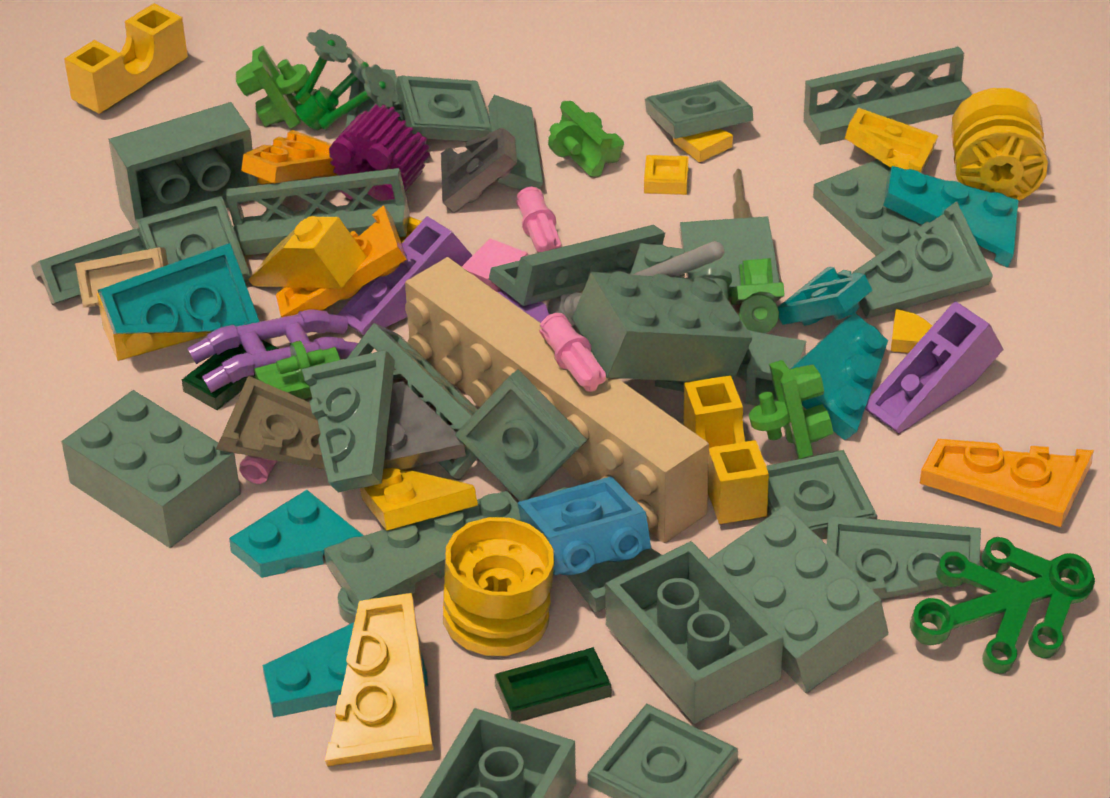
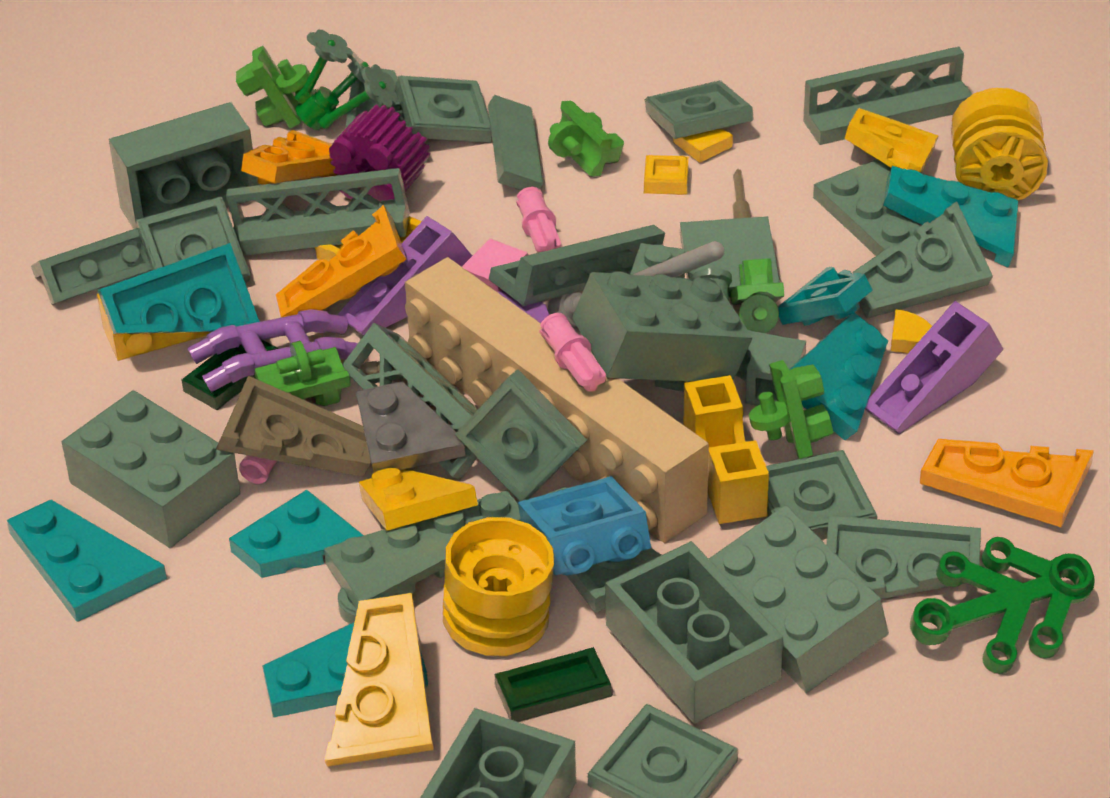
yellow arch [64,3,188,114] -> none
tan tile [75,247,168,308] -> none
yellow slope [248,216,367,289] -> none
sand green wing [302,350,395,493] -> none
flat silver wing [441,128,517,213] -> none
none -> teal wing [7,500,167,622]

